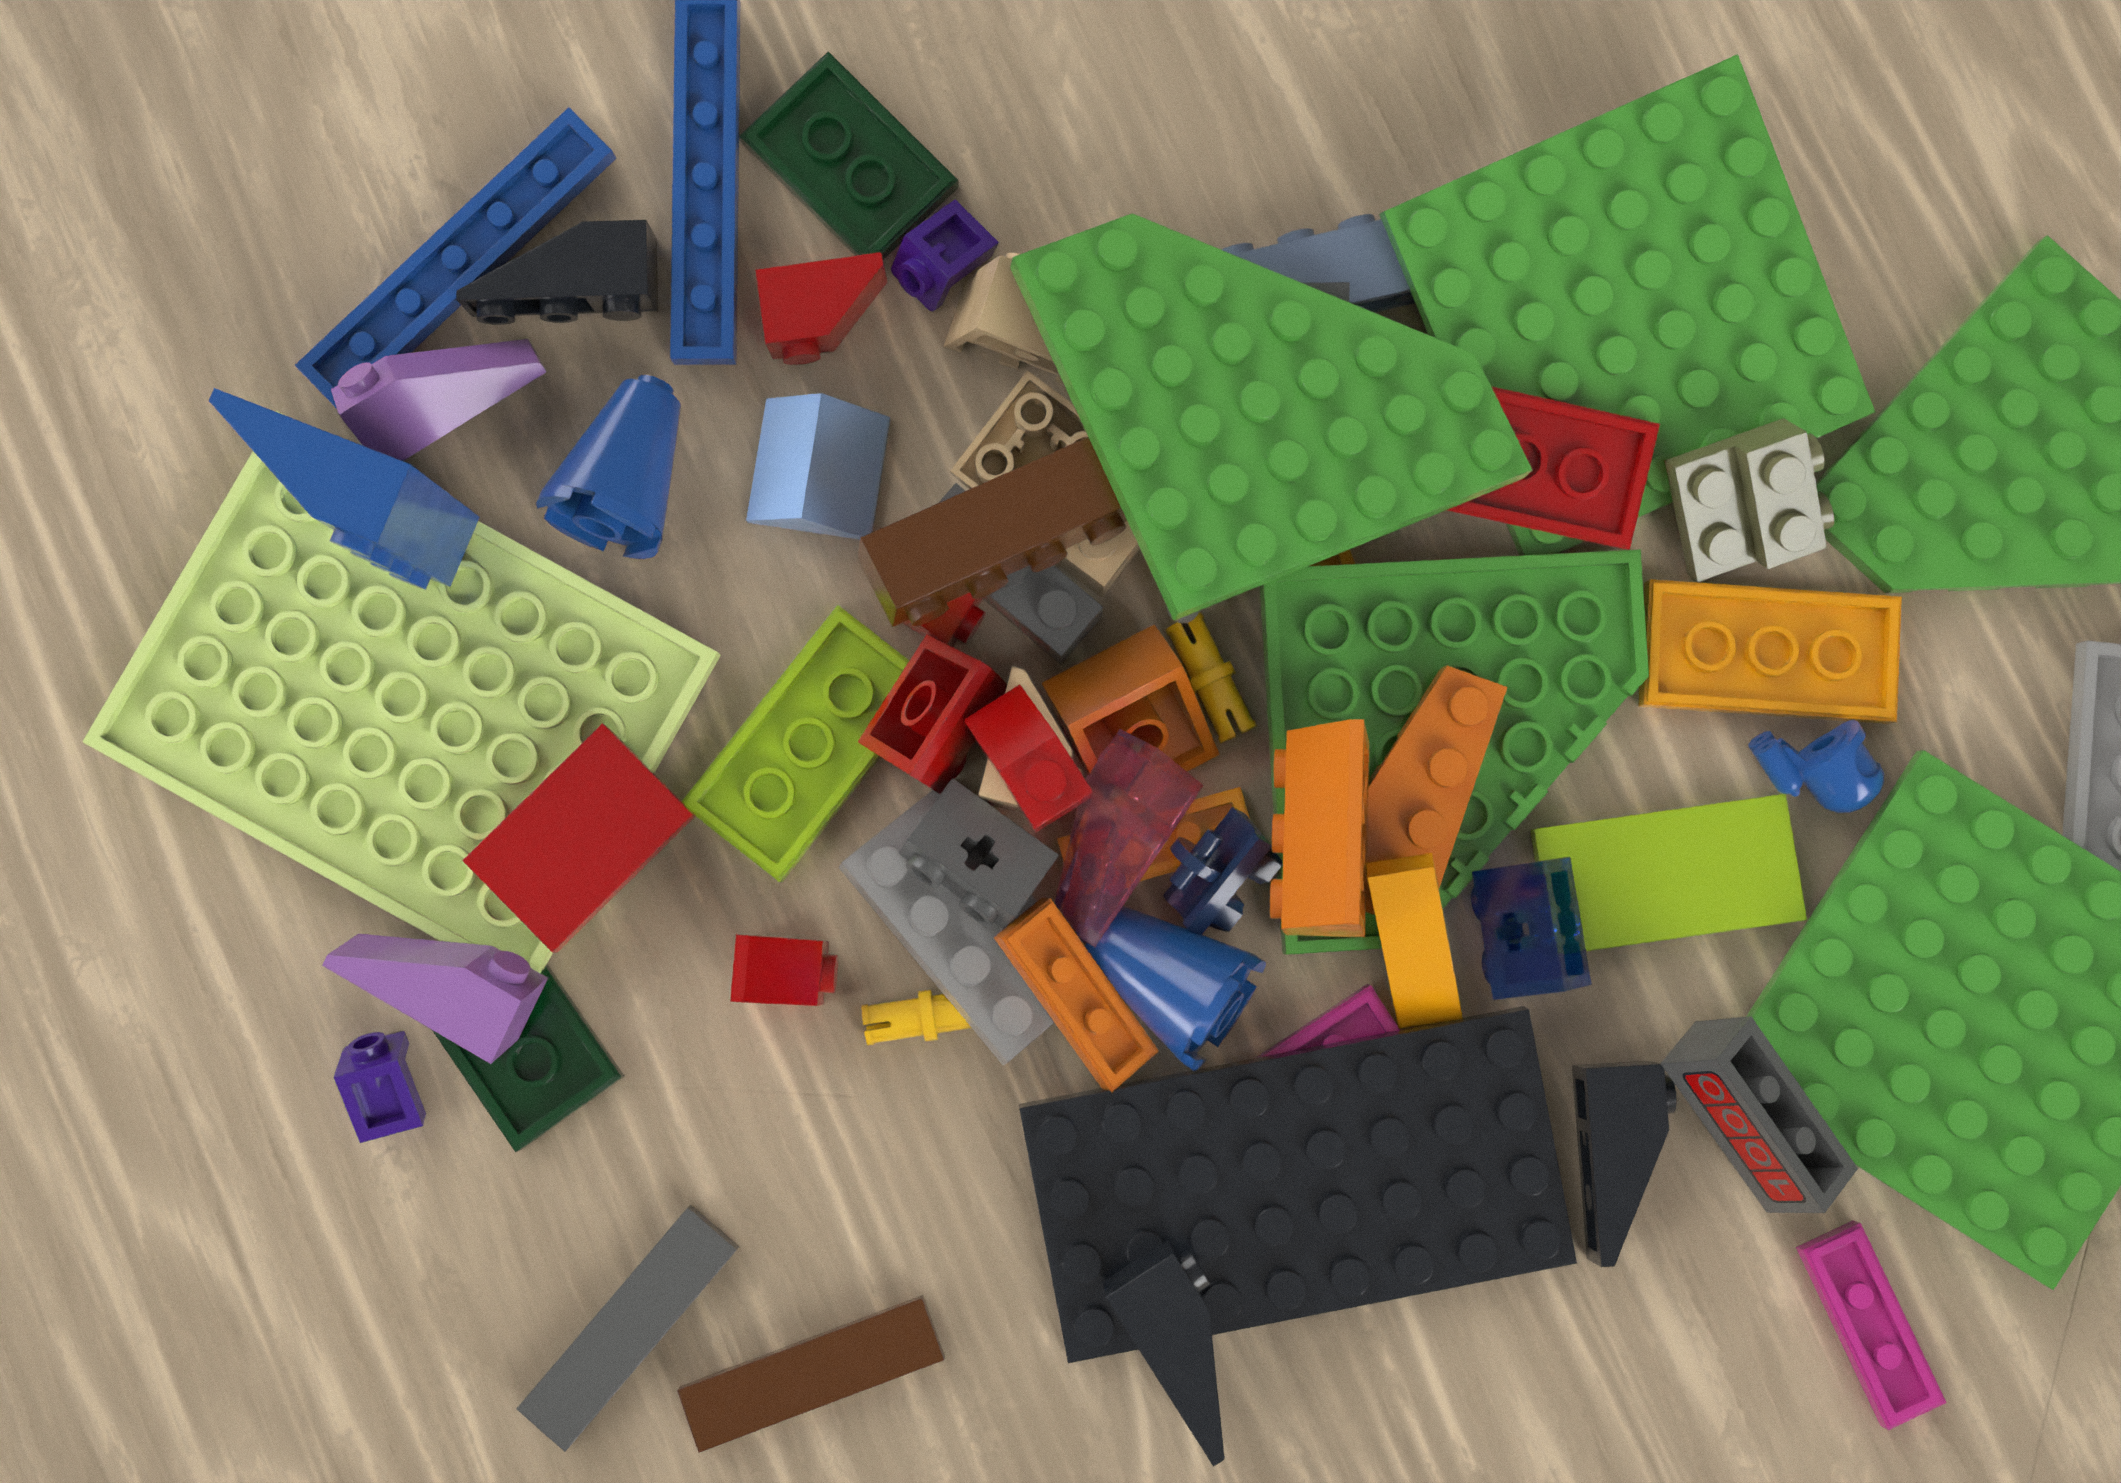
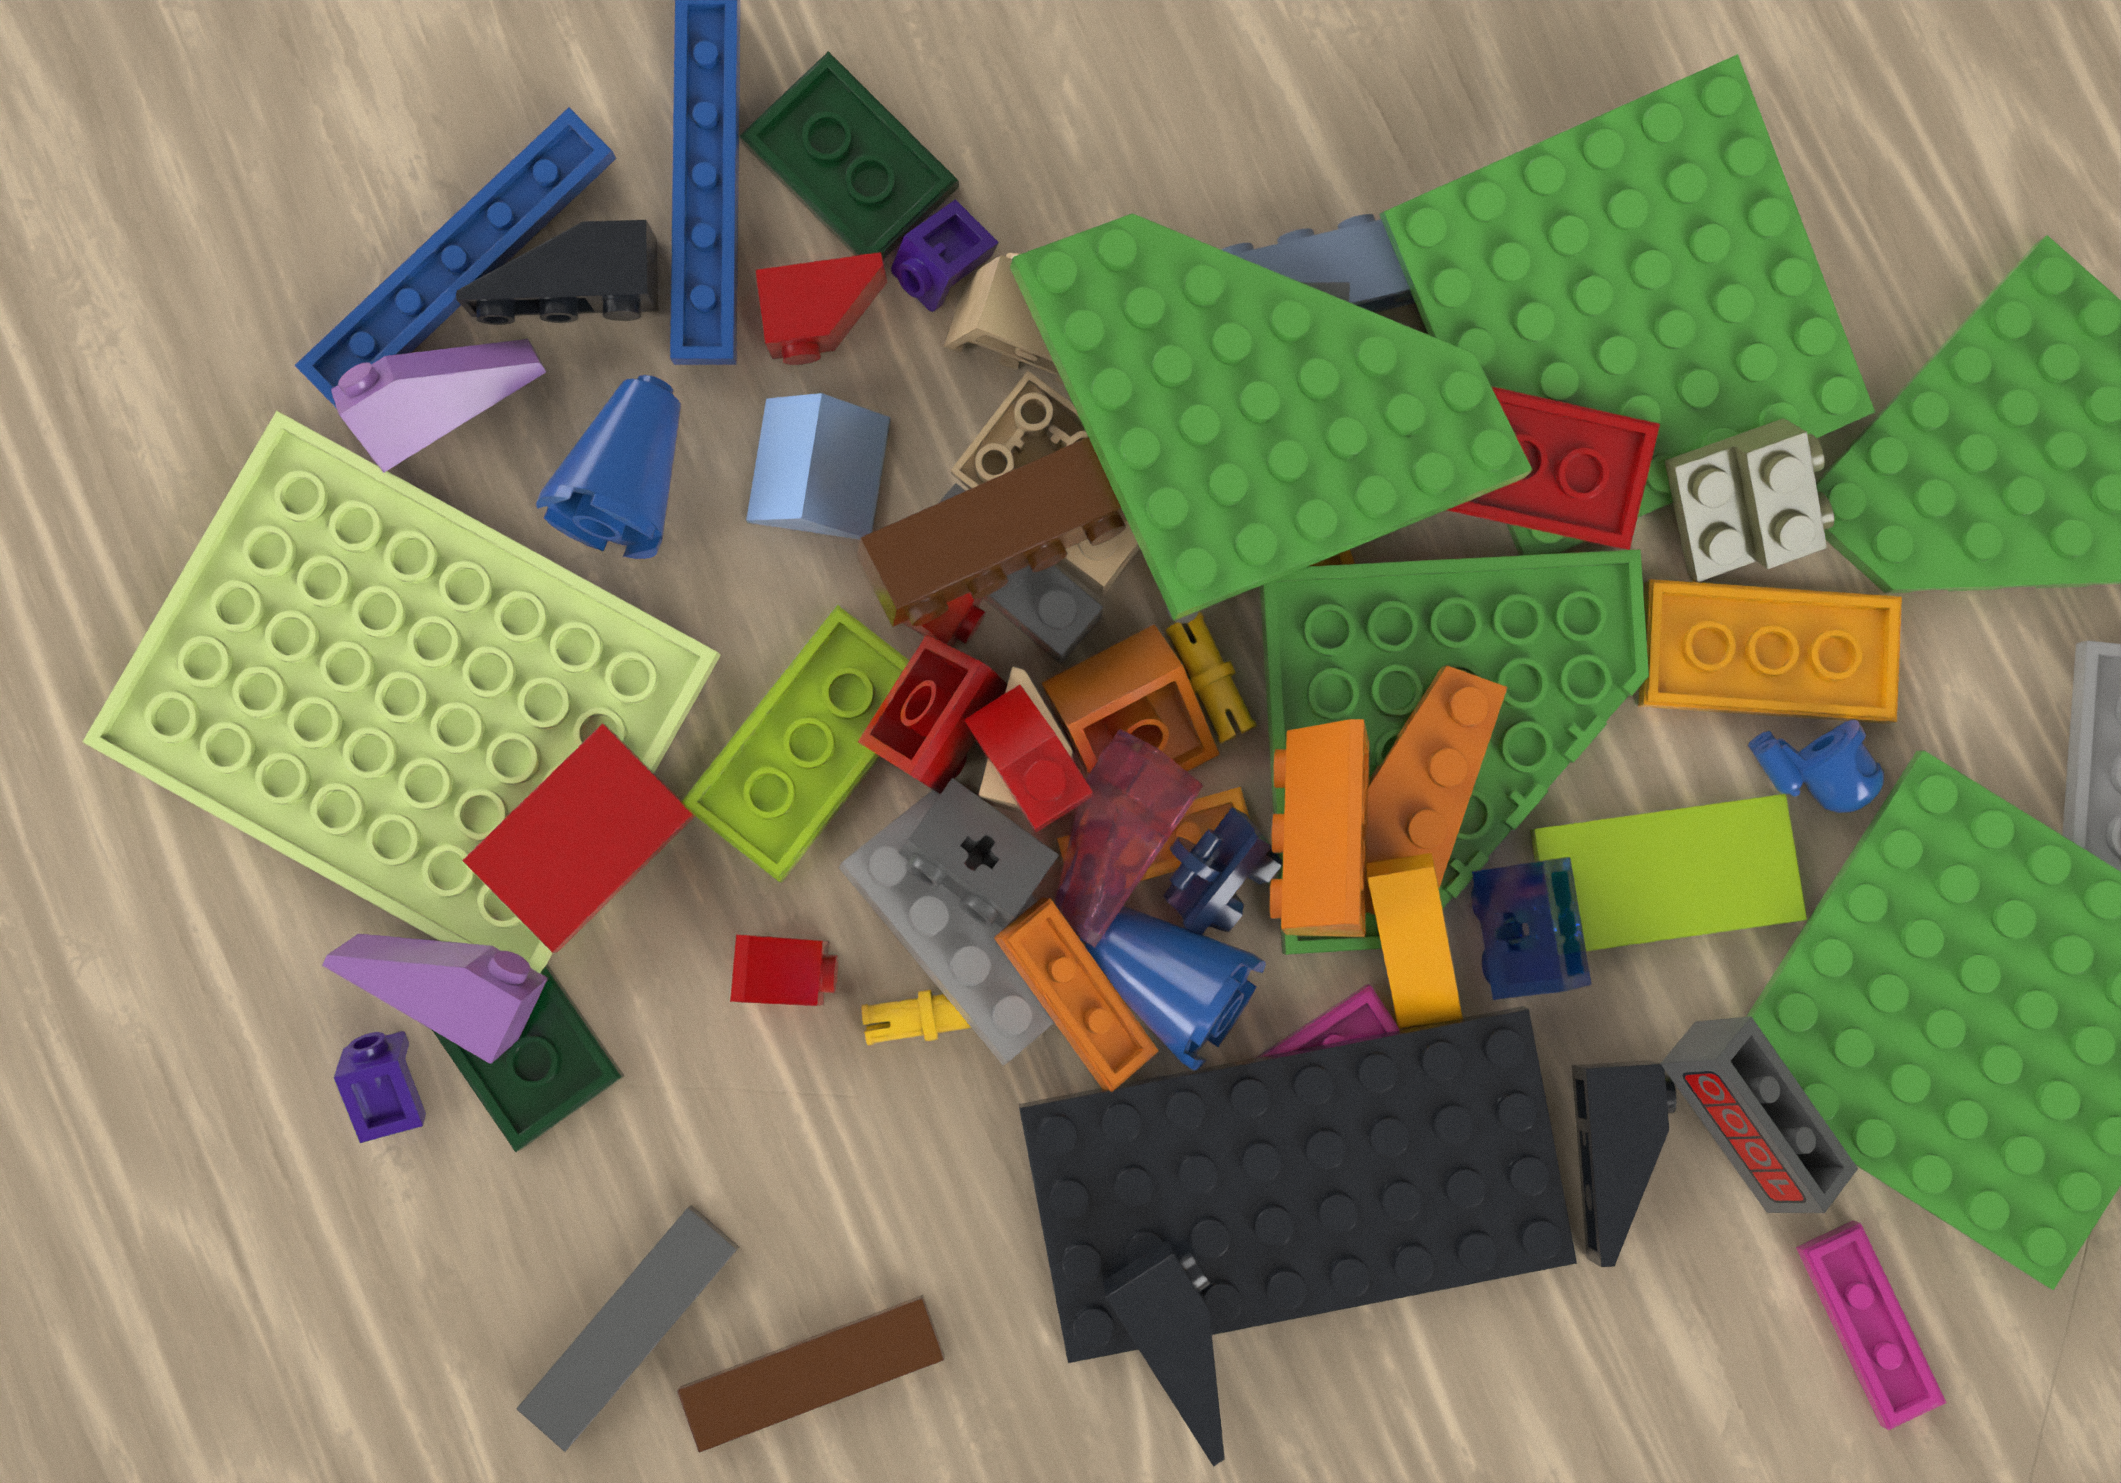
blue slope [209,388,480,590] -> none

